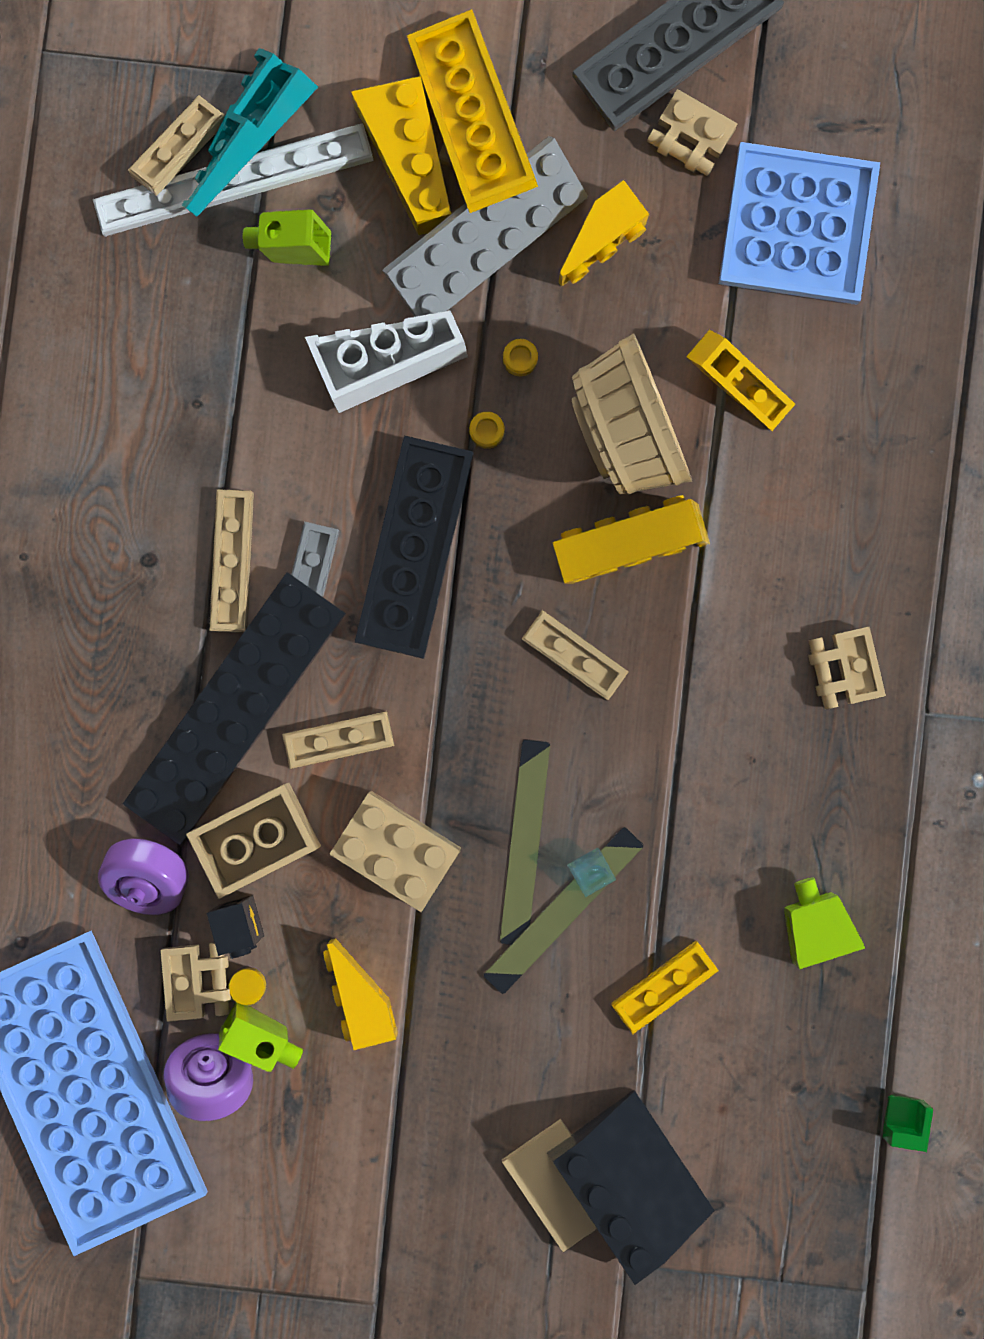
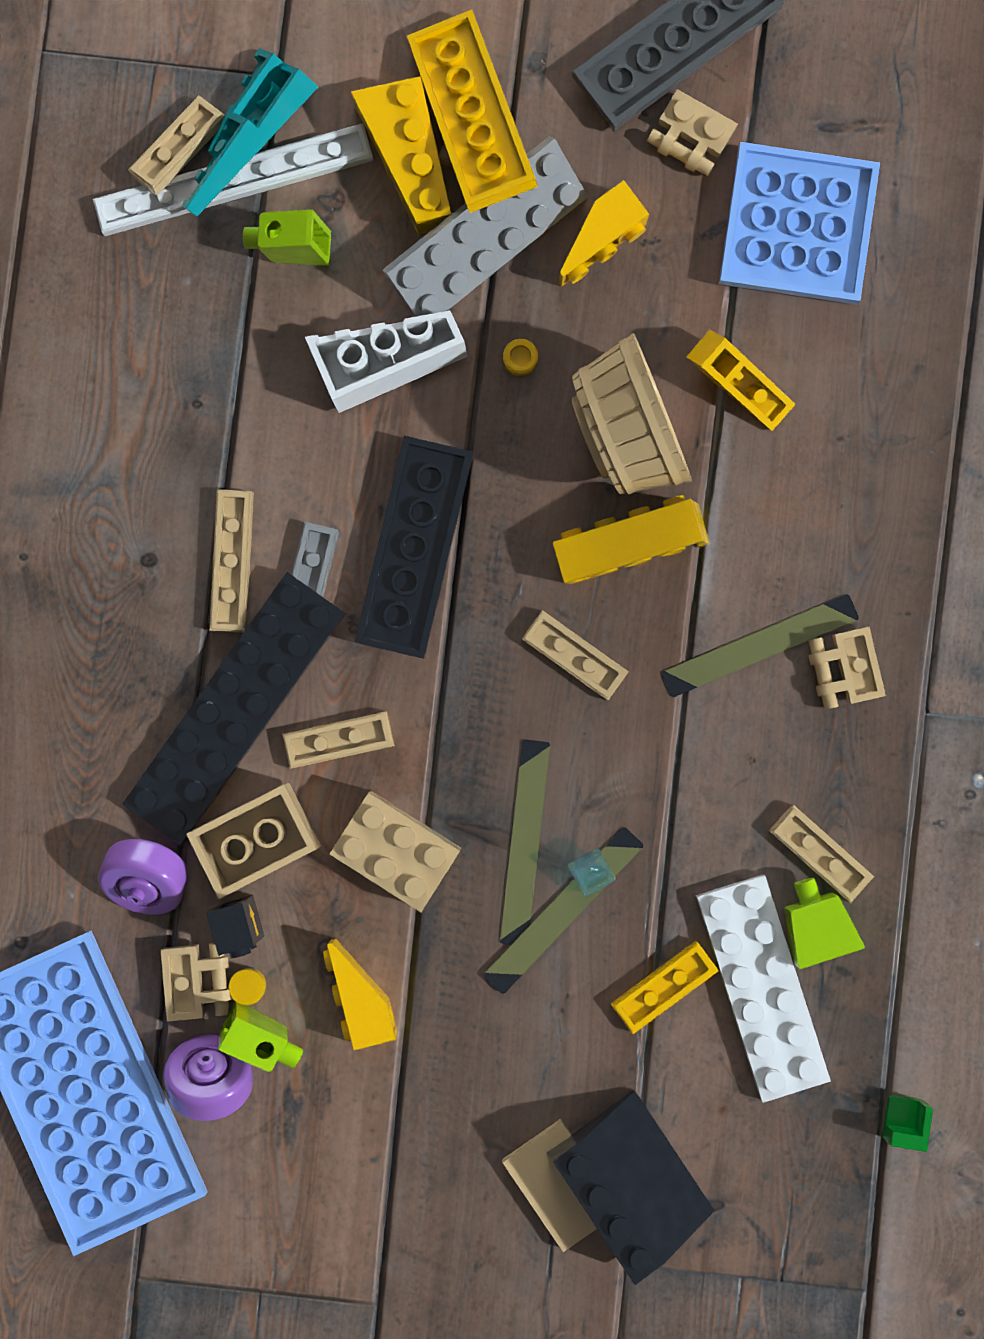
yellow tile [469,412,505,449] -> none
none -> olive sticker [662,594,859,697]
none -> white plate [695,874,831,1103]
none -> tan tile [769,805,874,903]

